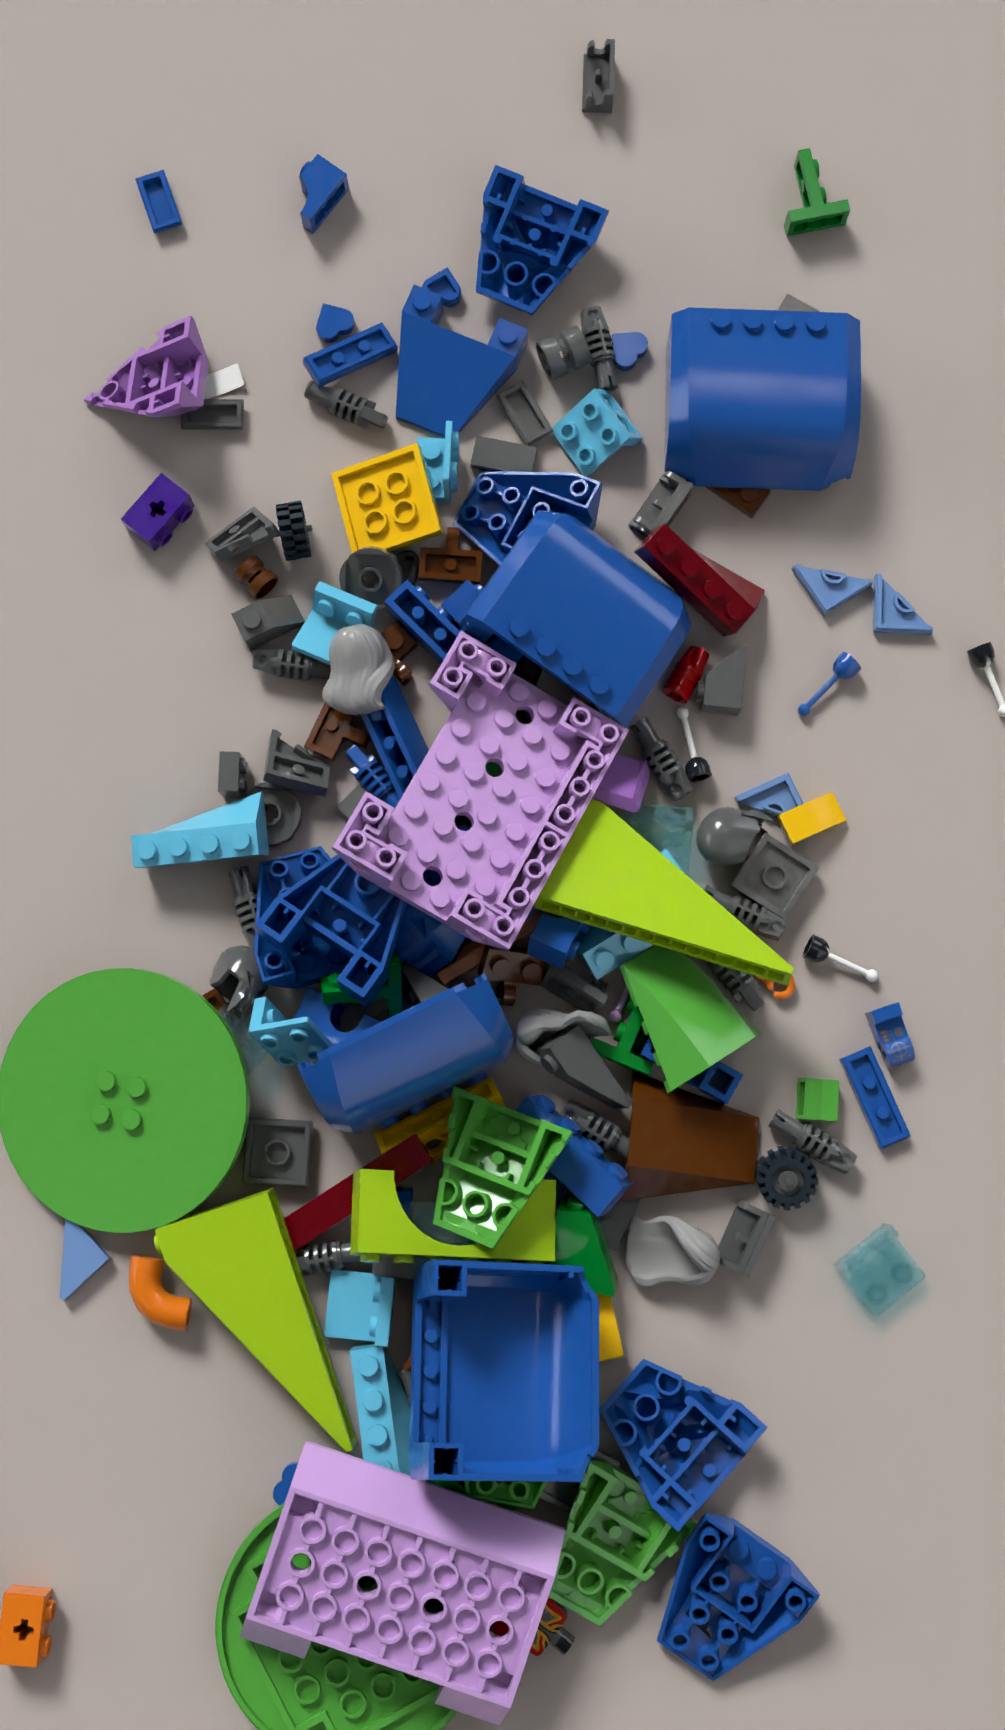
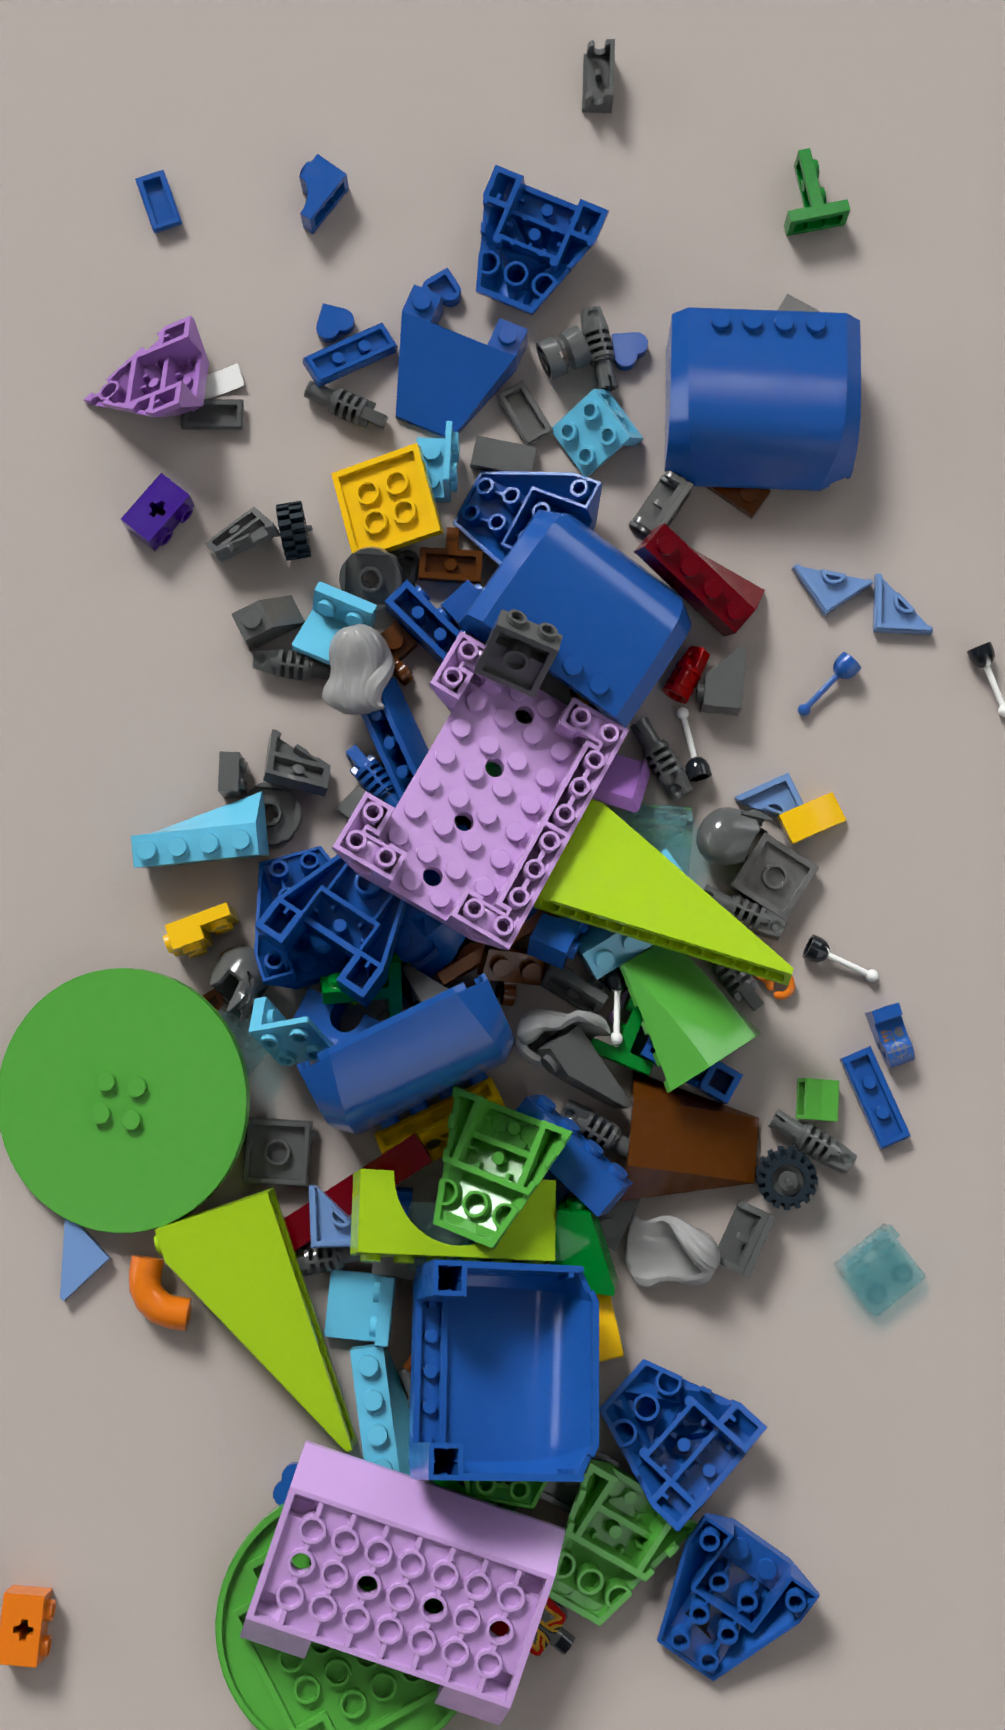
dark grey hinge [228,866,257,948] -> none
reddish brown wheel [234,555,278,599] -> none
reddish brown plate [304,702,371,762] -> none
none -> yellow plate [163,902,240,959]
none -> medium blue tile [309,1185,351,1248]
none -> dark grey plate [474,609,563,698]
none -> hinge [605,967,627,1045]

